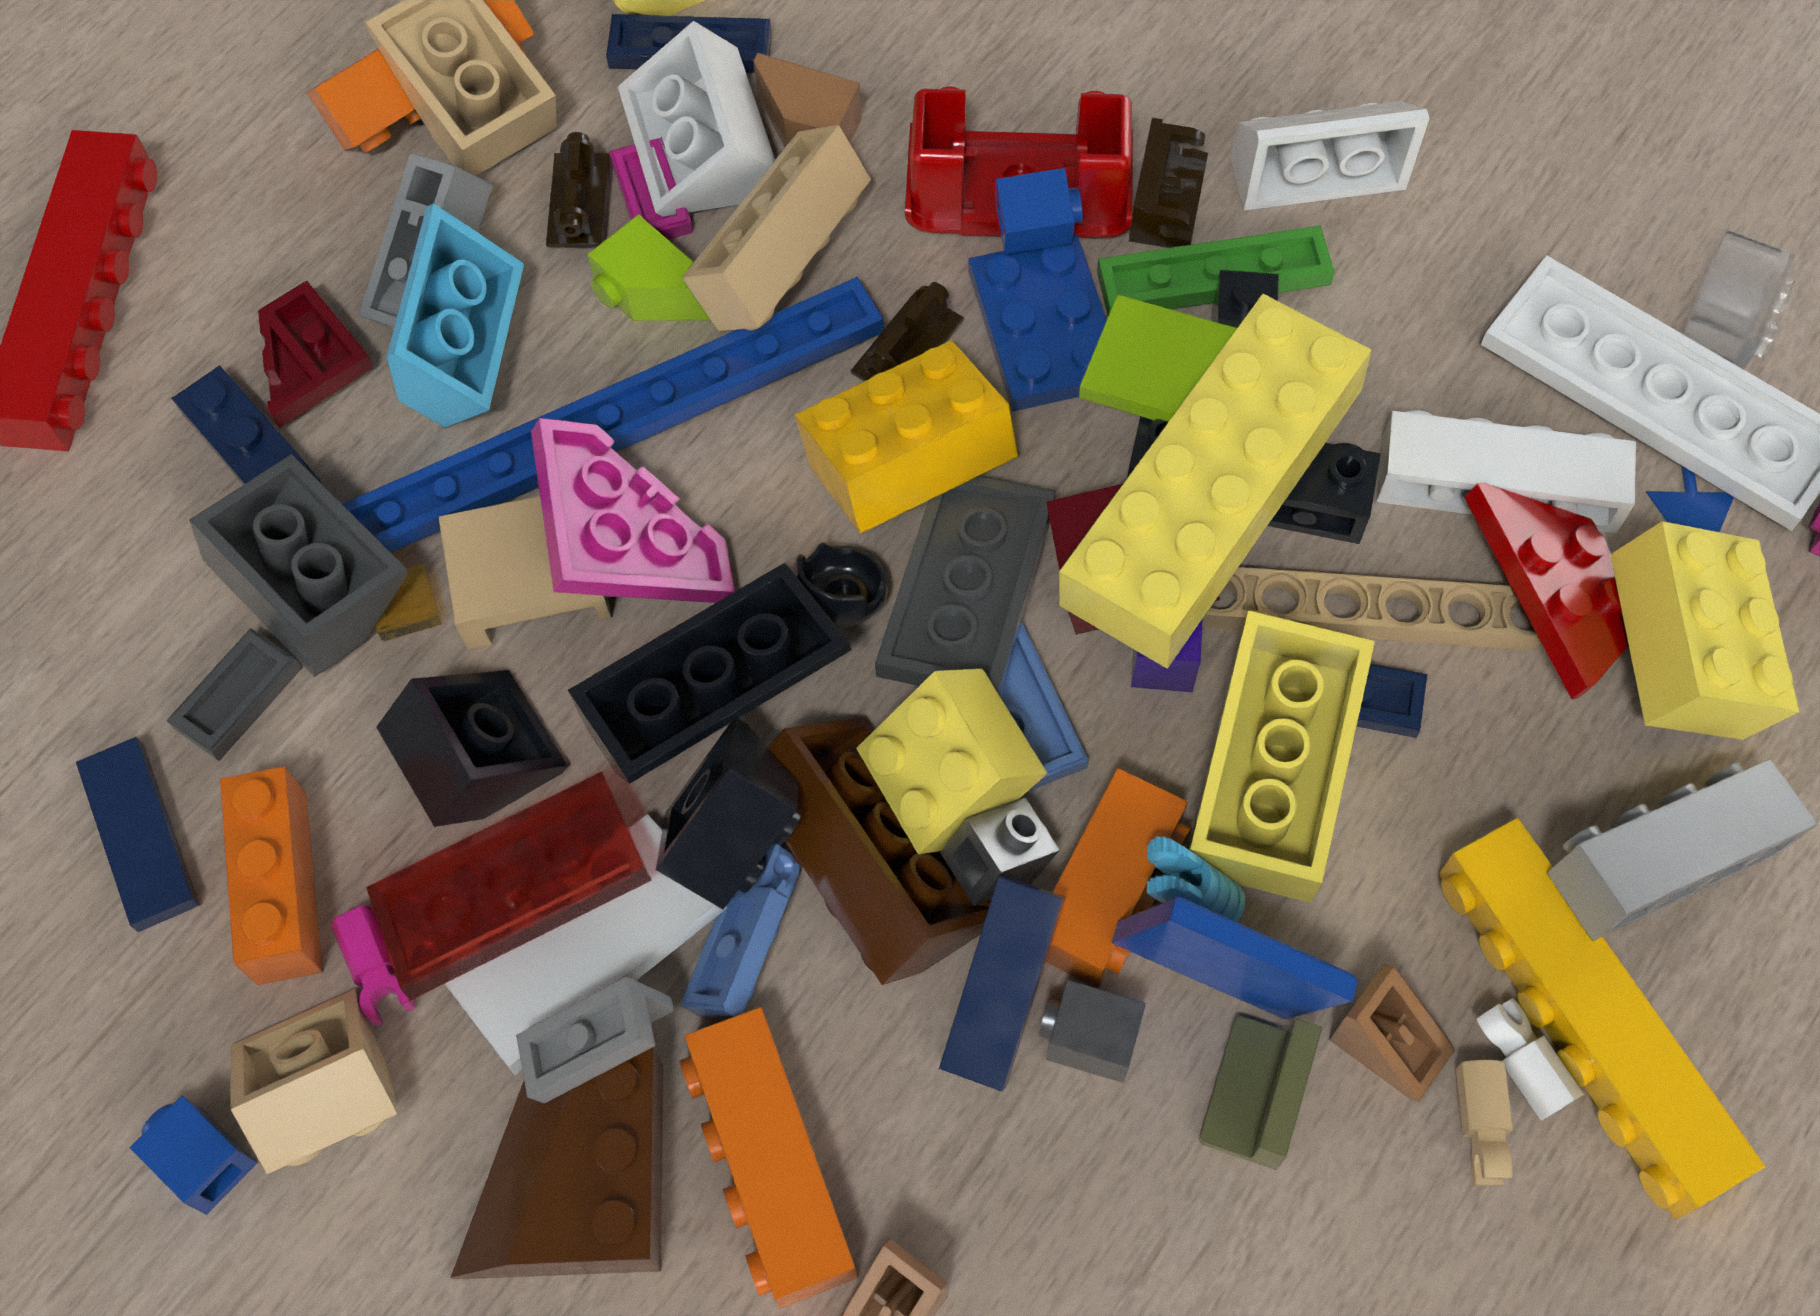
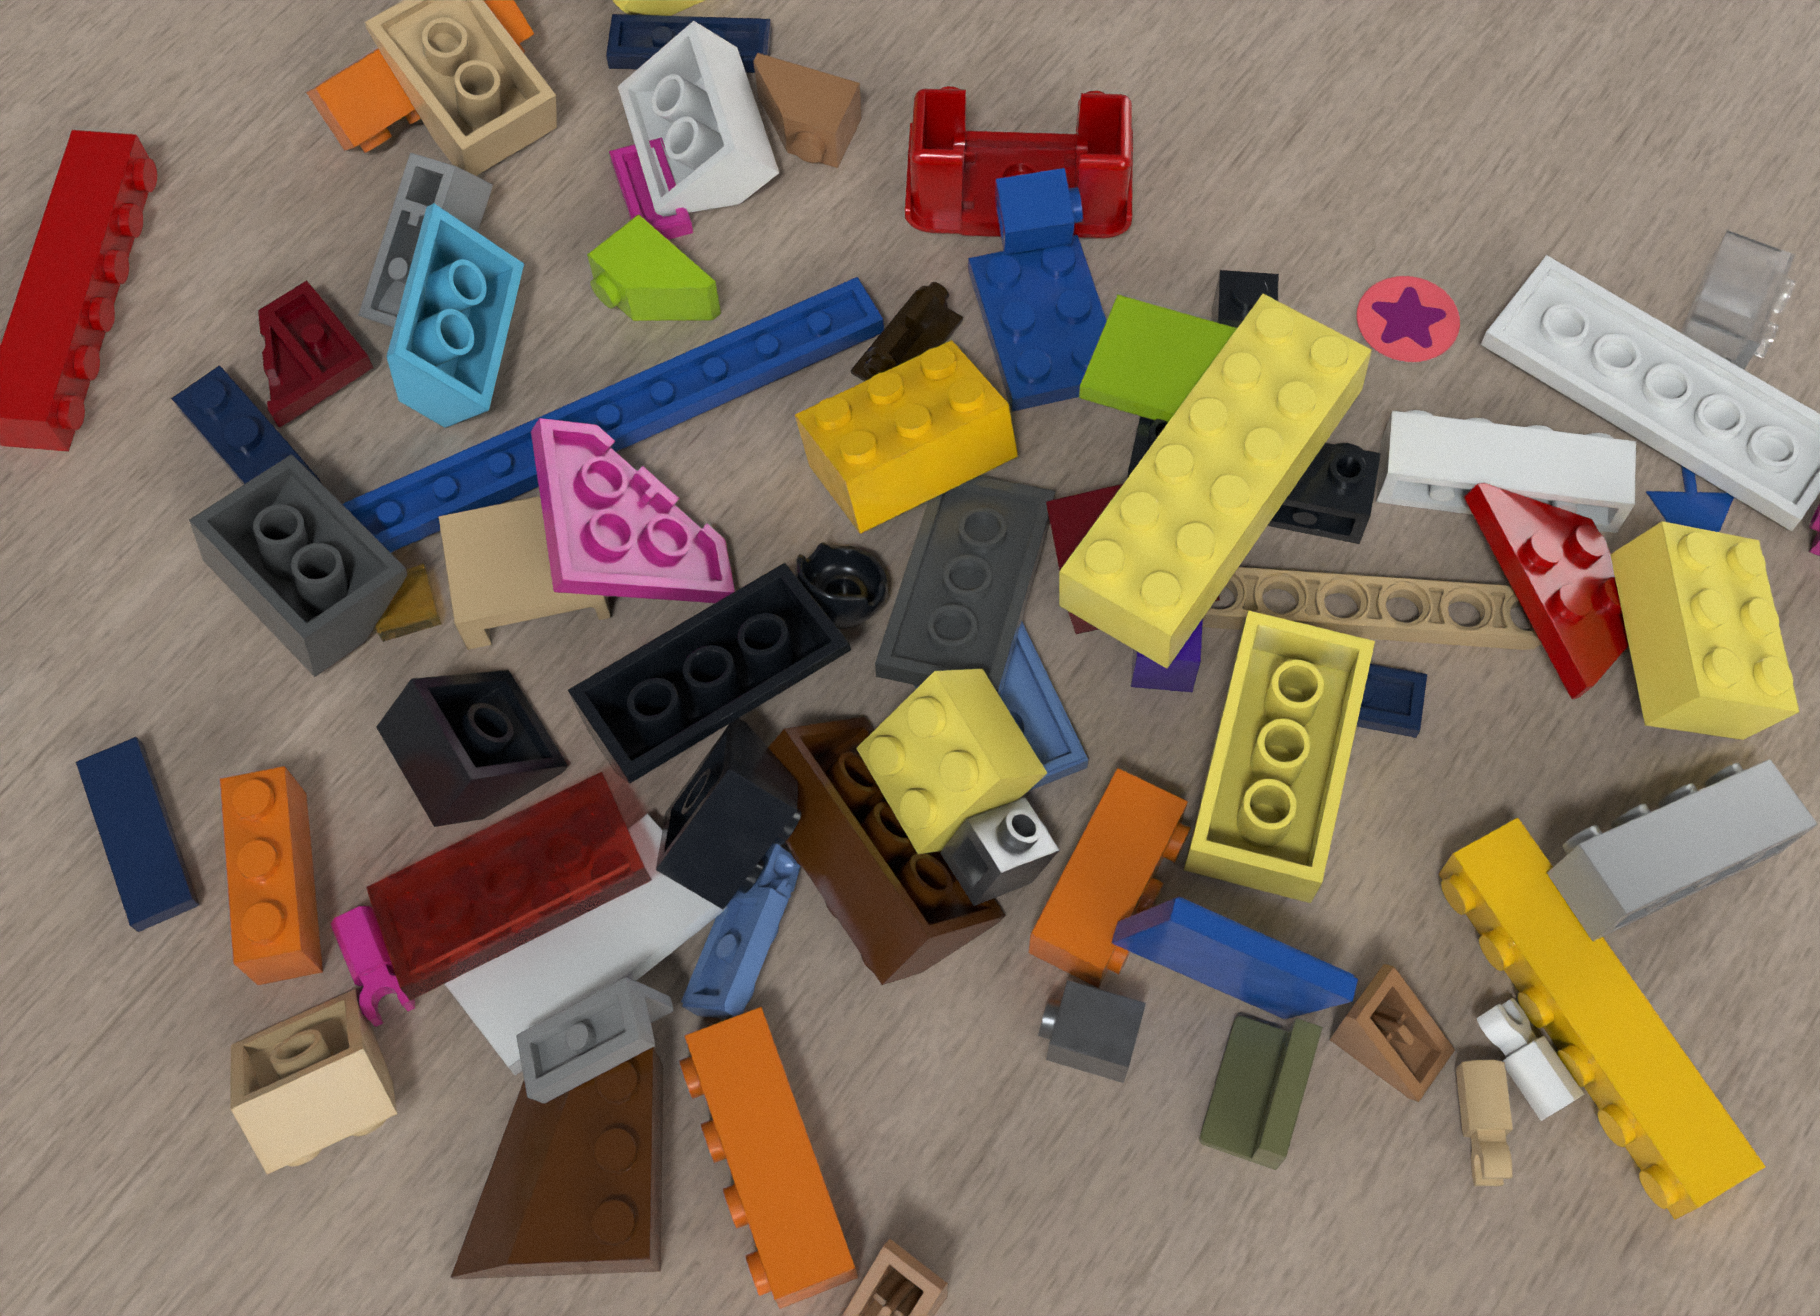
blue brick [129,1096,257,1215] -> none
dark grey tile [166,628,302,761] -> none
dark brown hinge [546,132,610,247] -> none
tan brick [682,125,871,331] -> none
dark blue tile [939,875,1066,1092] -> none
bright green plate [1097,225,1335,316] -> none
dark brown hinge [1129,117,1208,248] -> none
medium azure hinge [1147,836,1245,922] -> none
white slope [1230,101,1429,211] -> none
none -> coral sticker [1356,276,1460,363]

